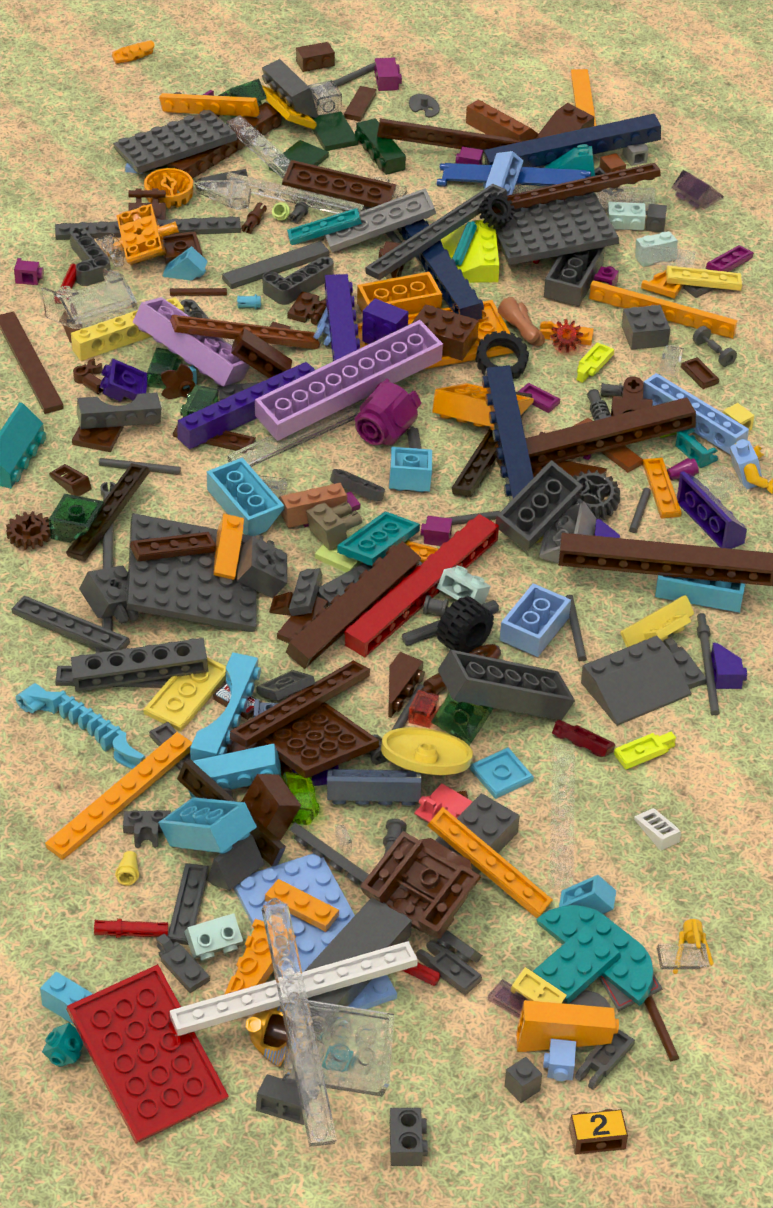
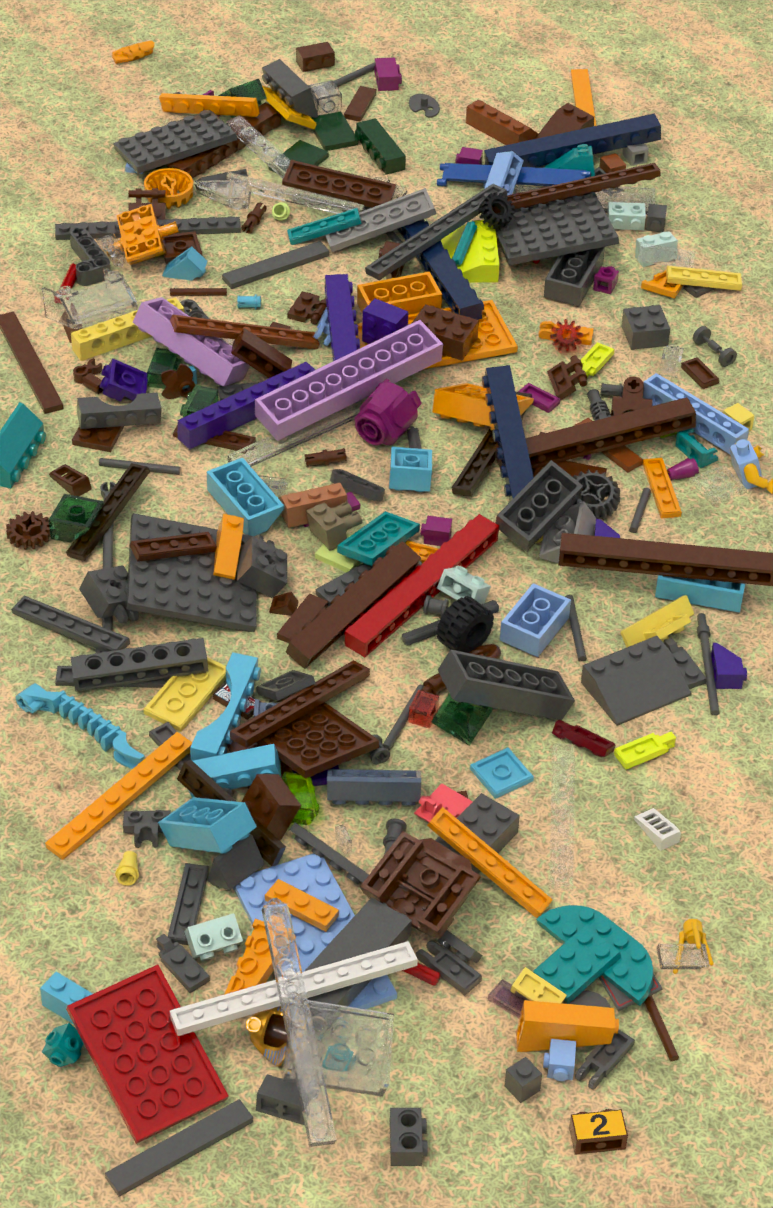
magenta brick [14,258,44,285] -> none
red pin [94,918,168,938] -> none
dark grey beam [262,256,334,305] -> none
dark grey pin [288,202,309,224] -> none
dark grey plate [289,568,323,616] -> none
reddish brown tile [377,118,520,153] -> none
light yellow dish [381,727,473,775] -> none
reddish brown slope [388,652,425,718] -> none
dark grey bar [446,511,500,525] -> none
black tyre [475,331,529,379] -> none
nougat piece [498,297,545,346] -> none
medium azure slope [559,875,616,914] -> none
light orange plate [589,280,738,339] -> none
slope [671,170,724,209] -> none
dark purple slope [677,471,747,549] -> none
magenta tile [706,245,754,272] -> none
none -> dark grey tile [105,1099,253,1197]
none -> reddish brown pin [304,448,347,467]
none -> reddish brown plate [547,355,587,400]

